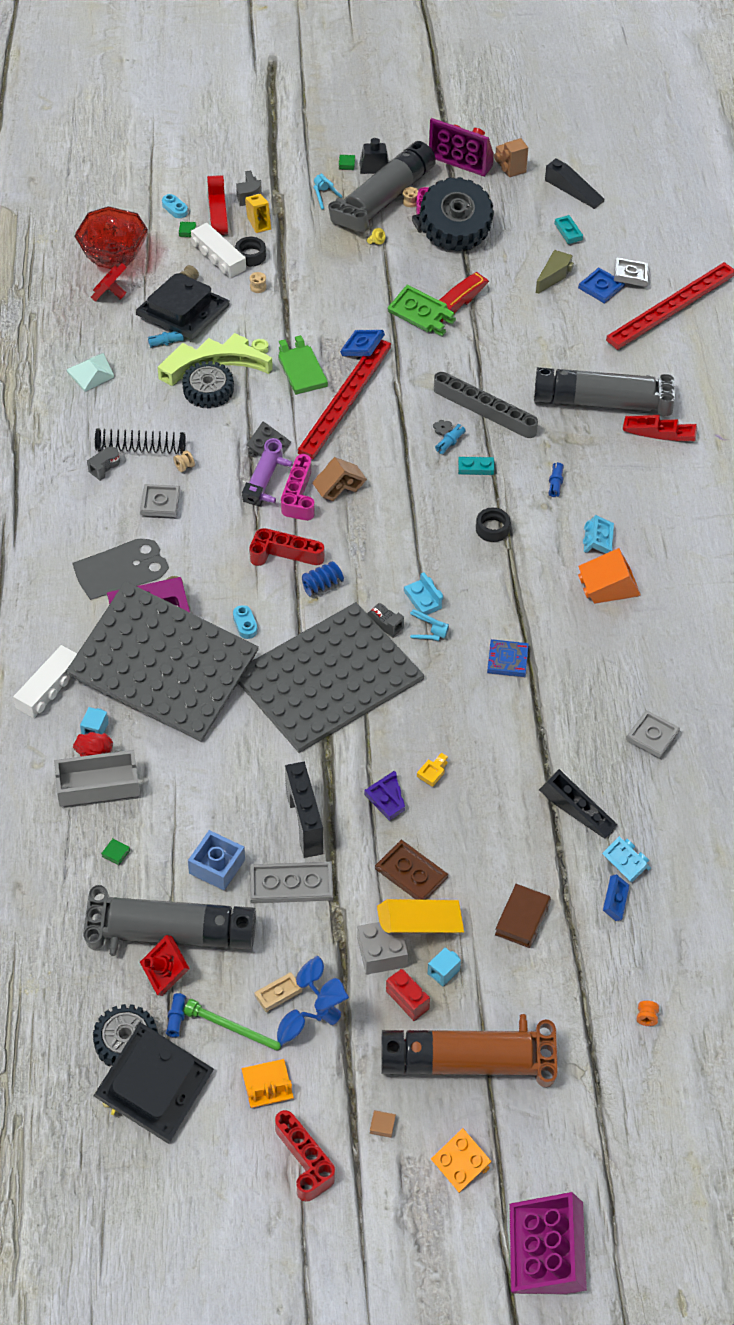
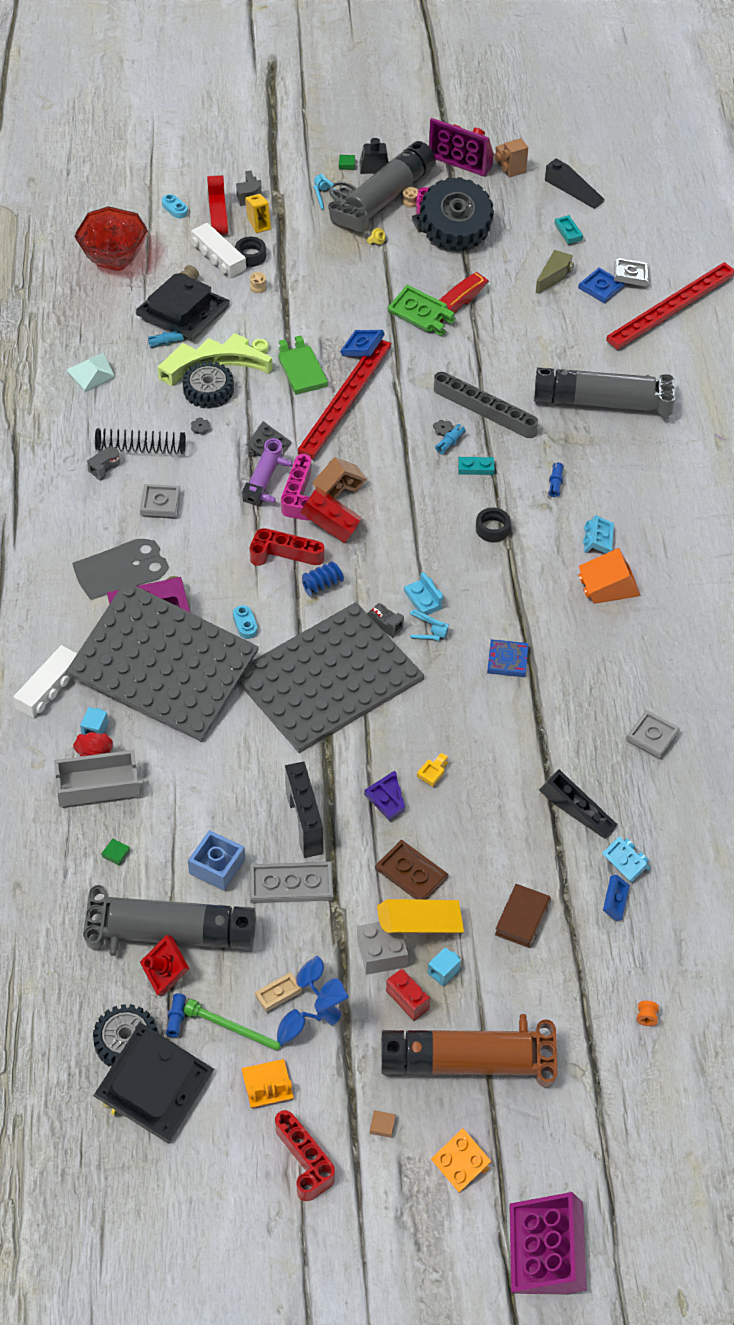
red plate [91,263,127,302] -> none
tan wheel [173,450,195,472] -> none
green tile [179,222,197,237] -> none
red slope [623,415,698,441] -> none
none -> dark grey plant [191,417,210,433]
none -> red slope [299,487,362,544]
none -> dark grey wheel [329,181,357,201]

